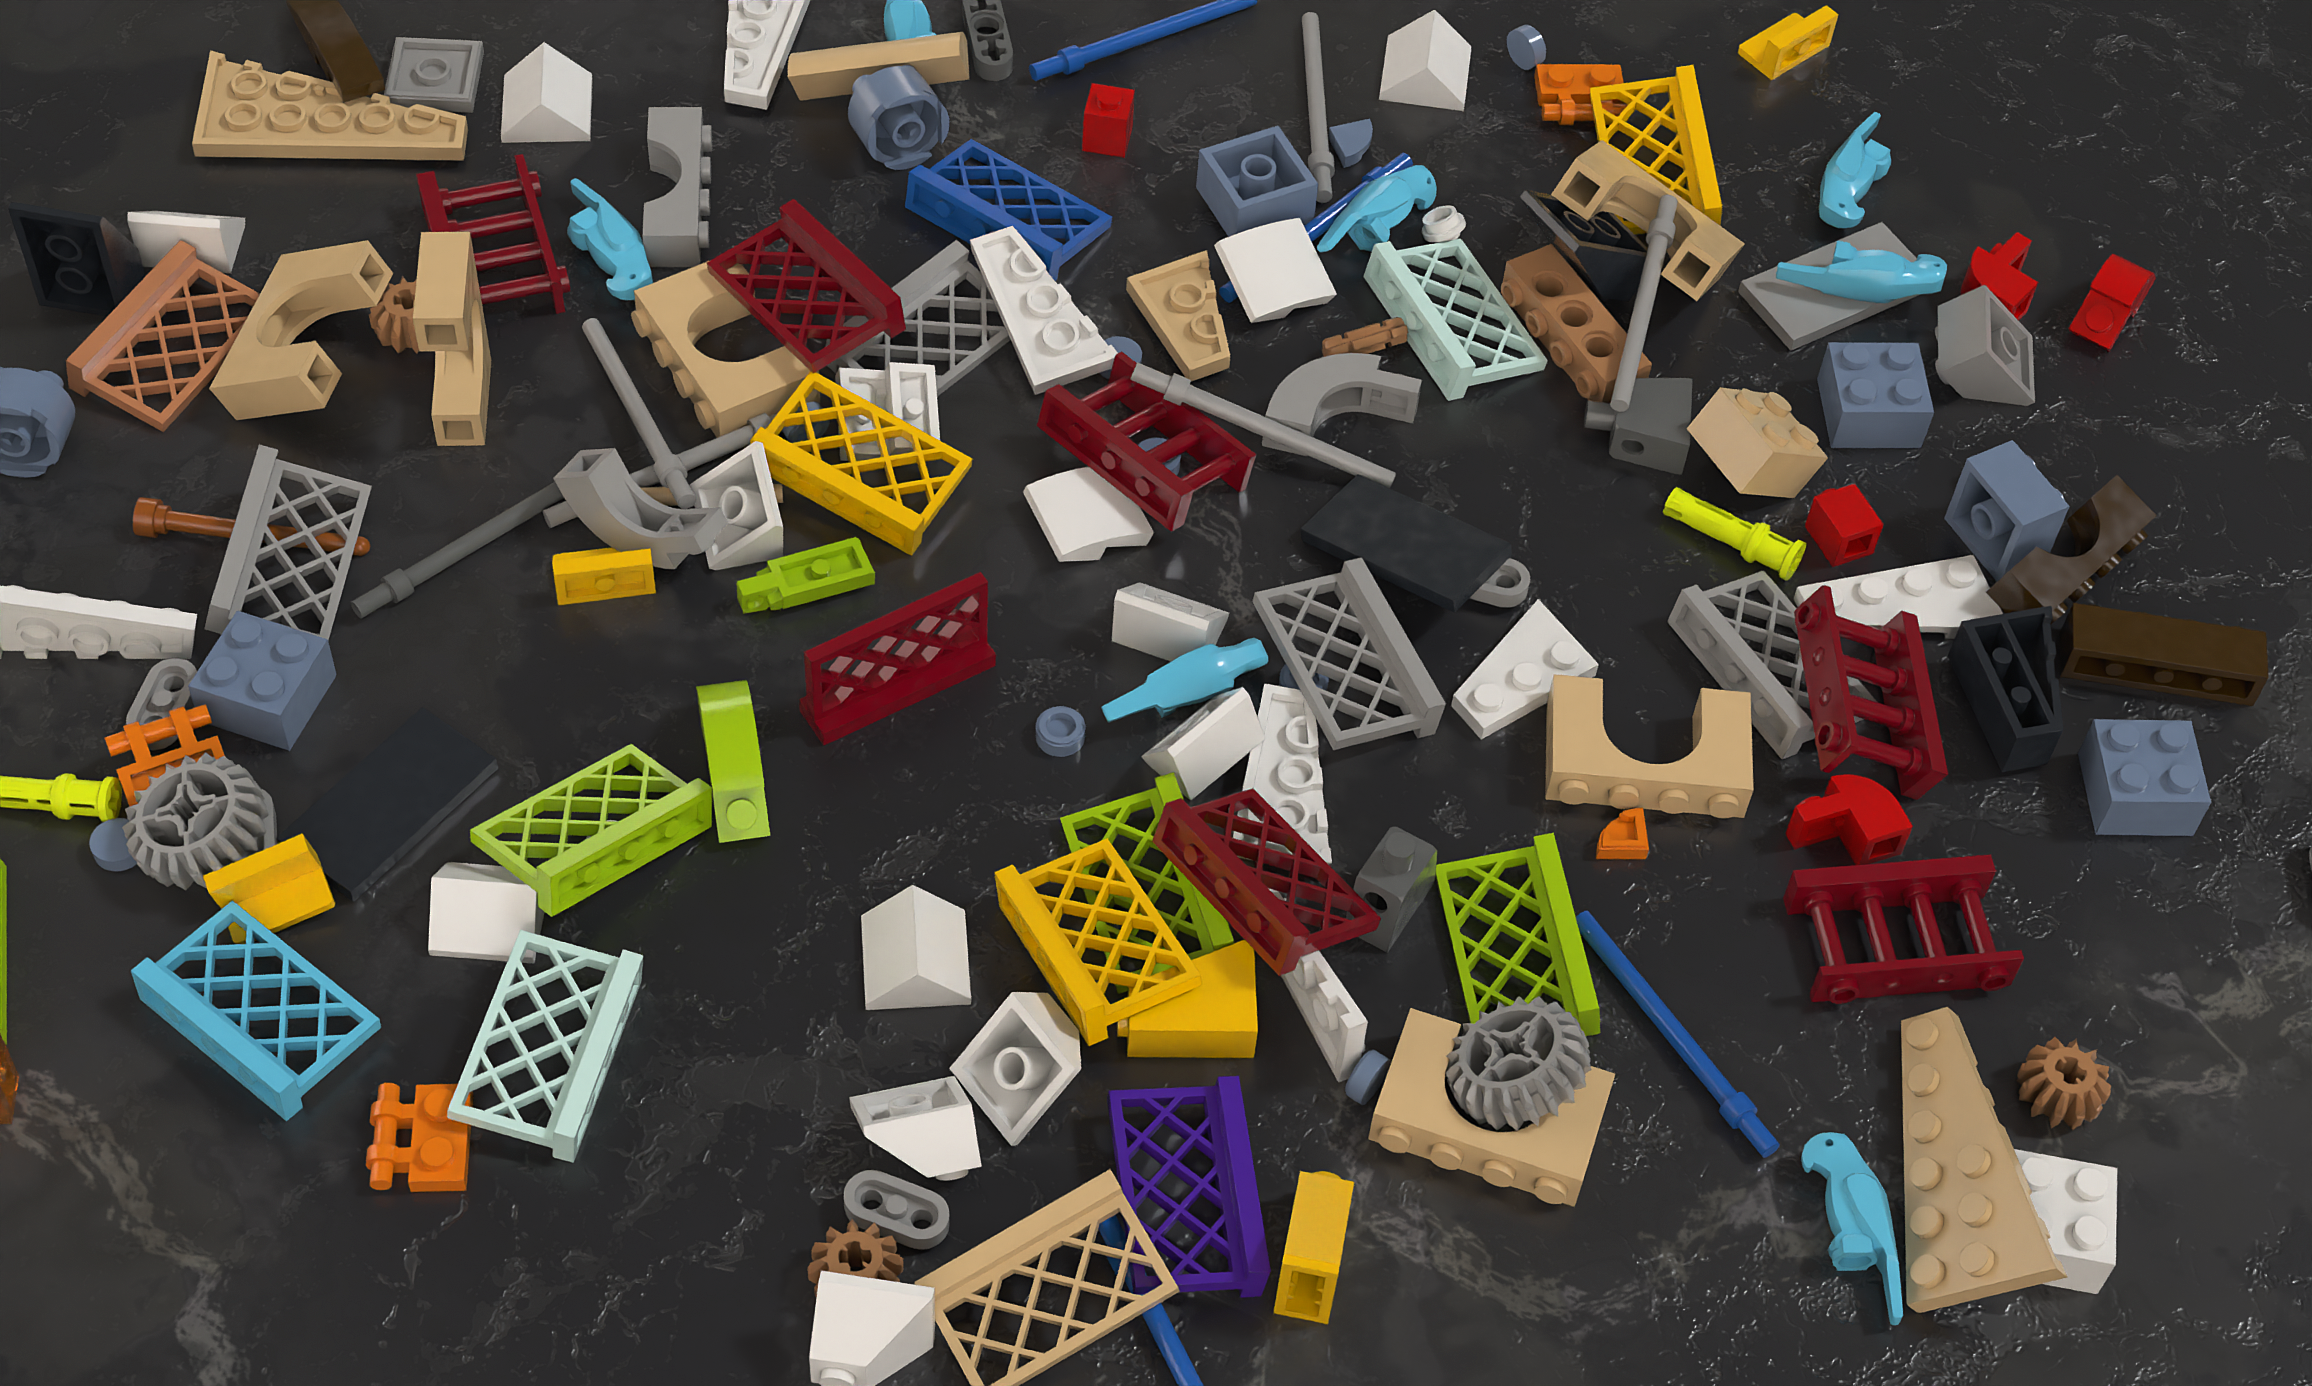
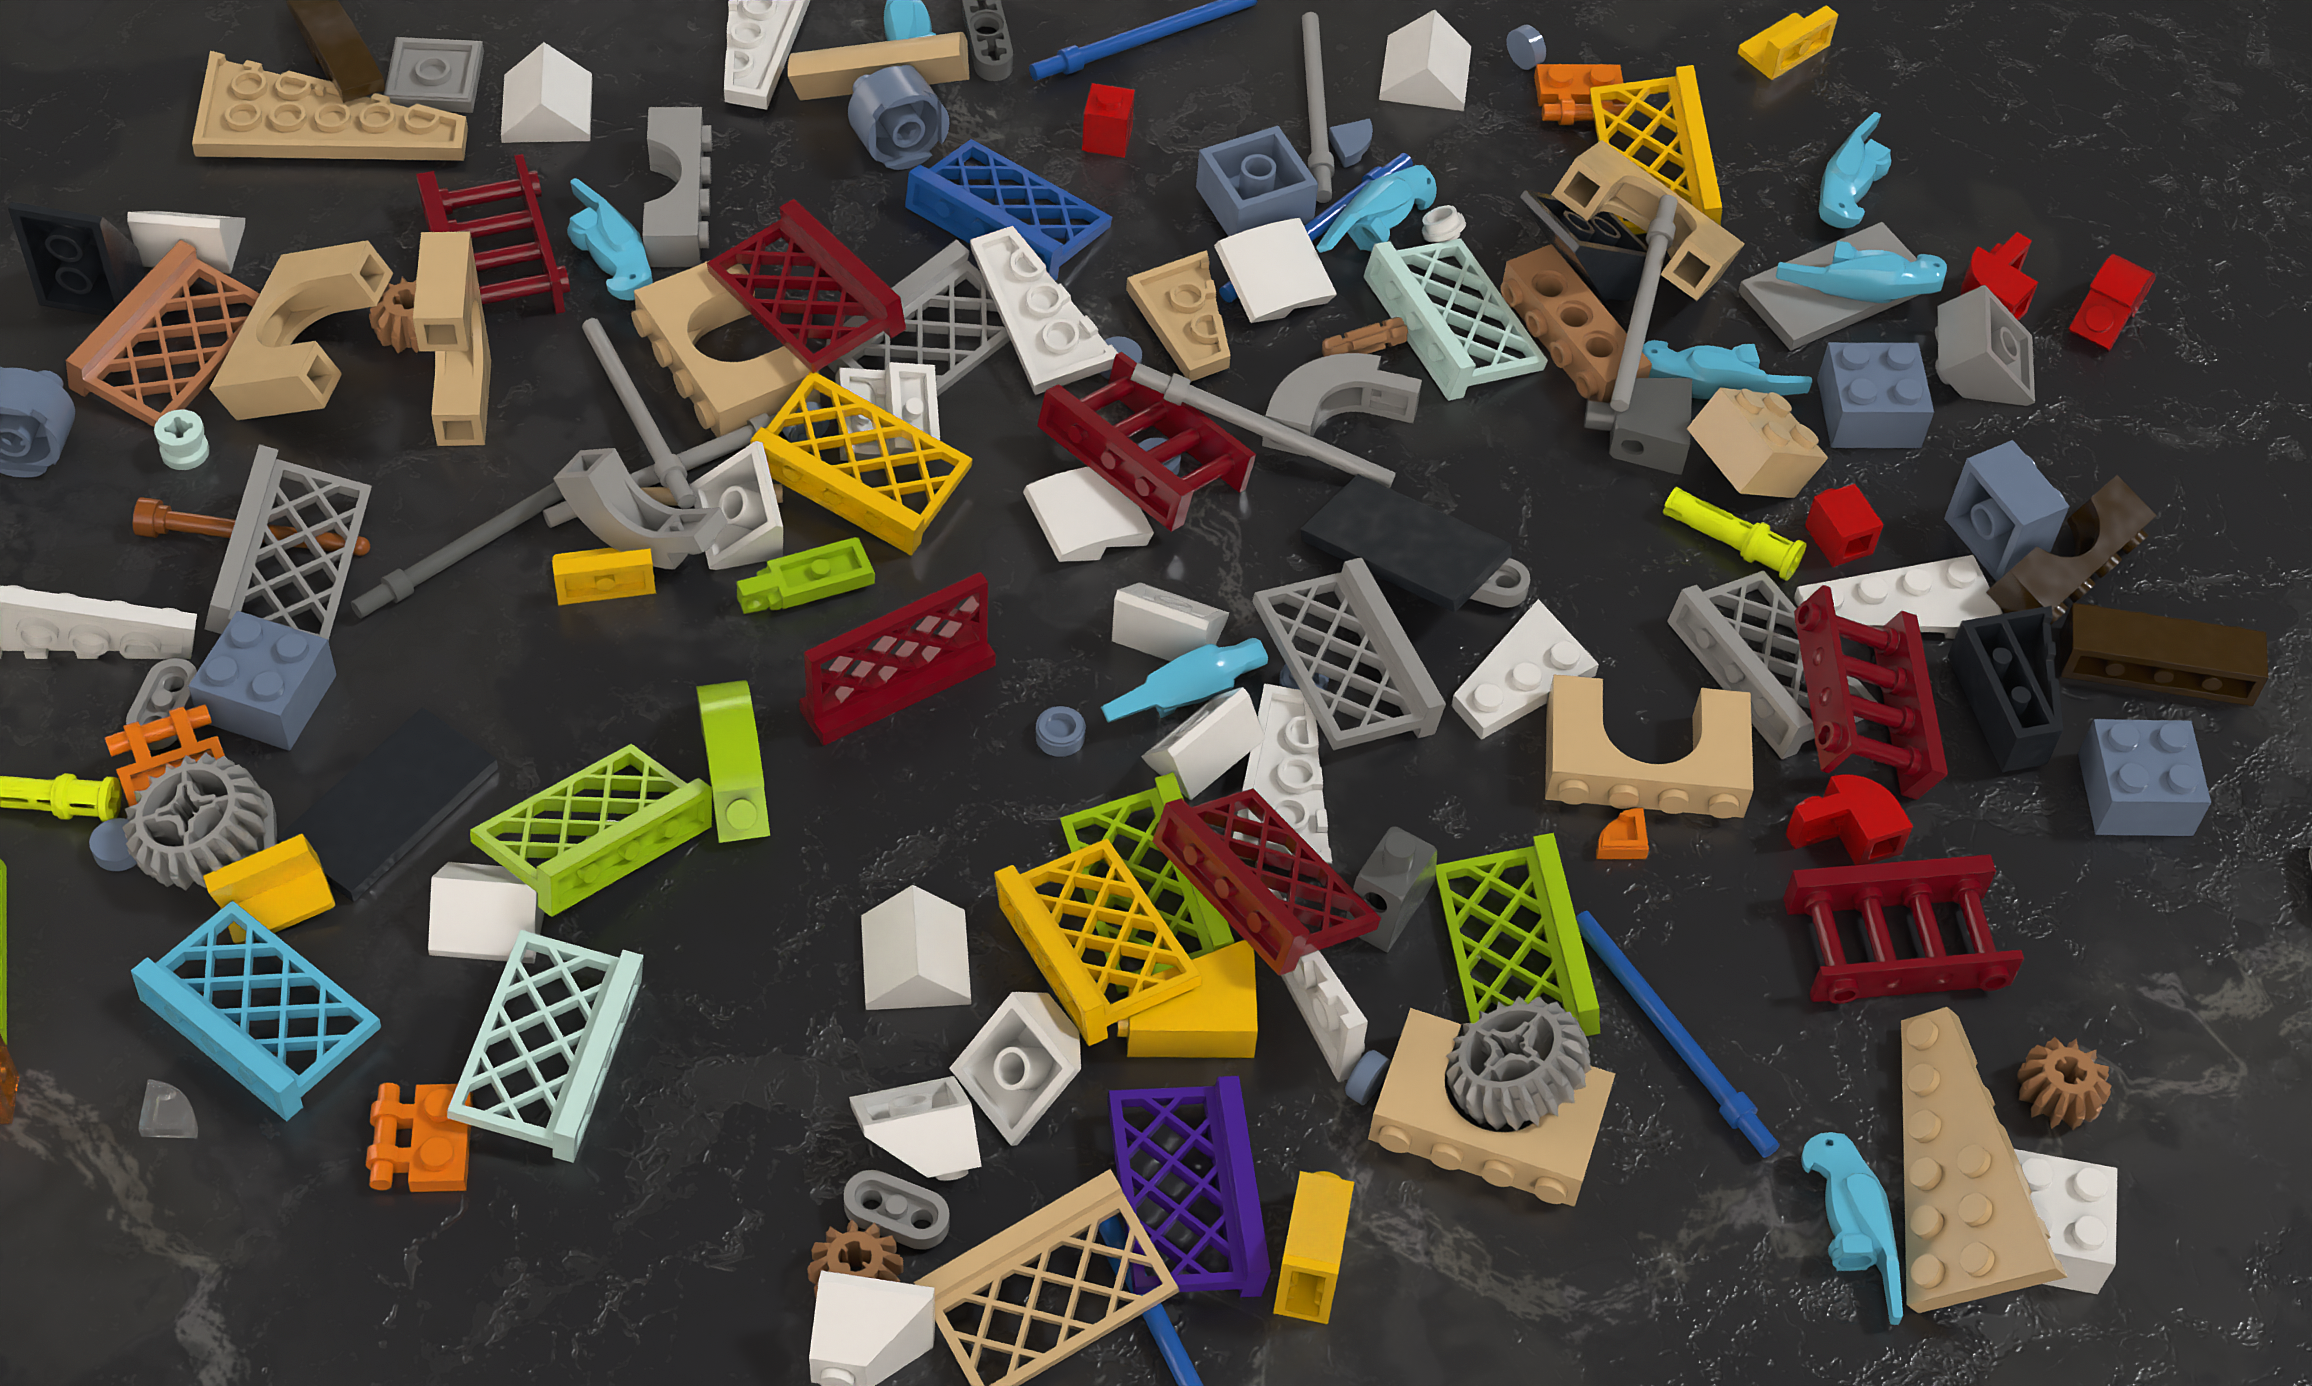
none -> clear tile [138,1080,198,1138]
none -> light aqua wheel [154,410,209,470]
none -> medium azure animal [1642,340,1812,399]

